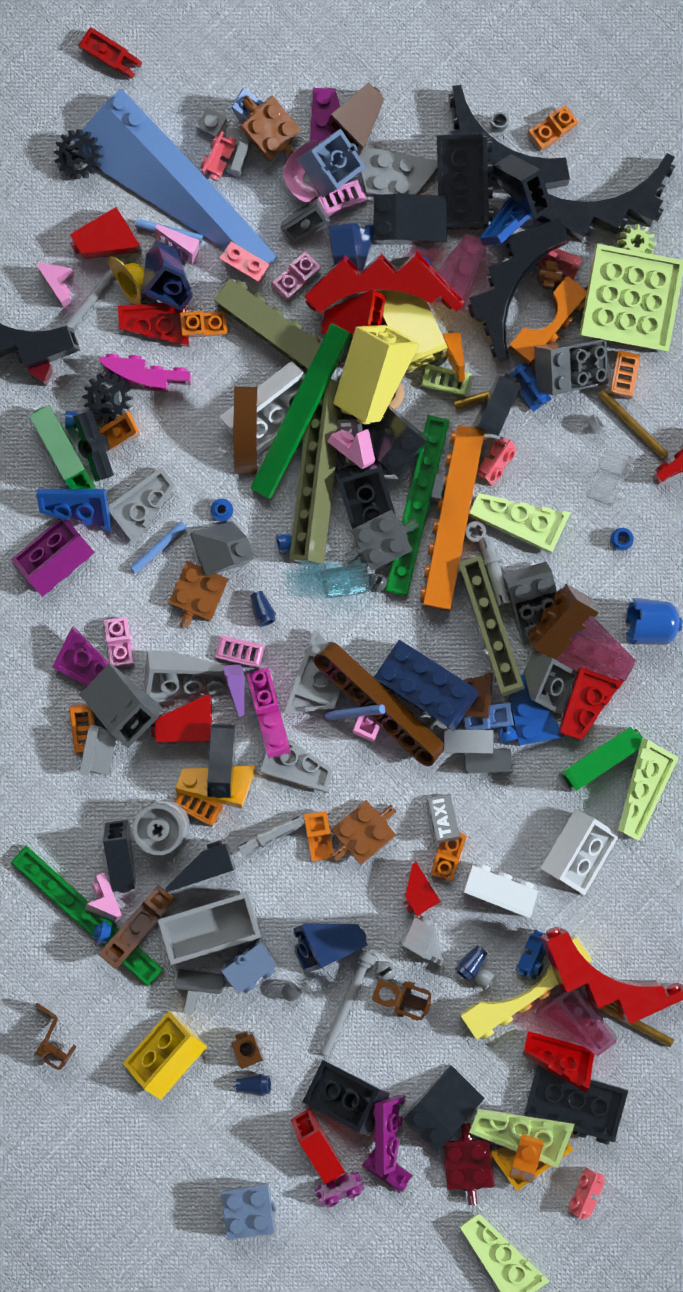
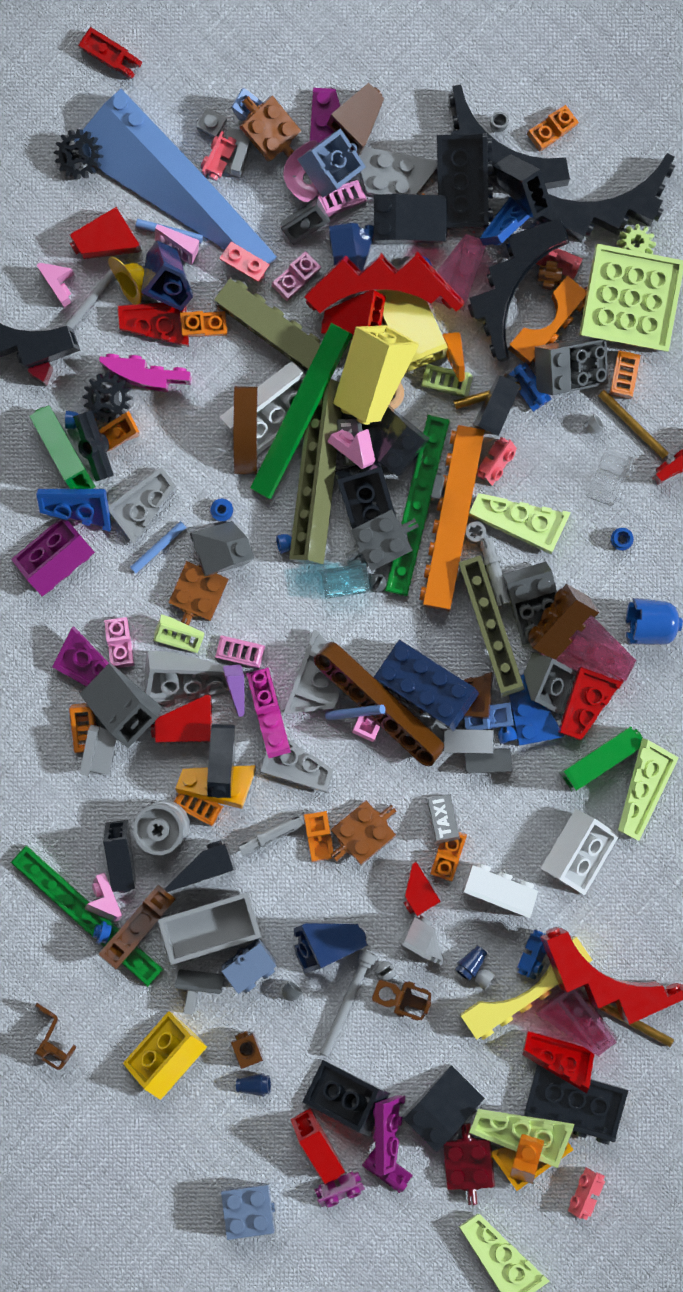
dark blue cone [250,591,276,627] -> none
none -> yellowish green slope [154,614,204,653]

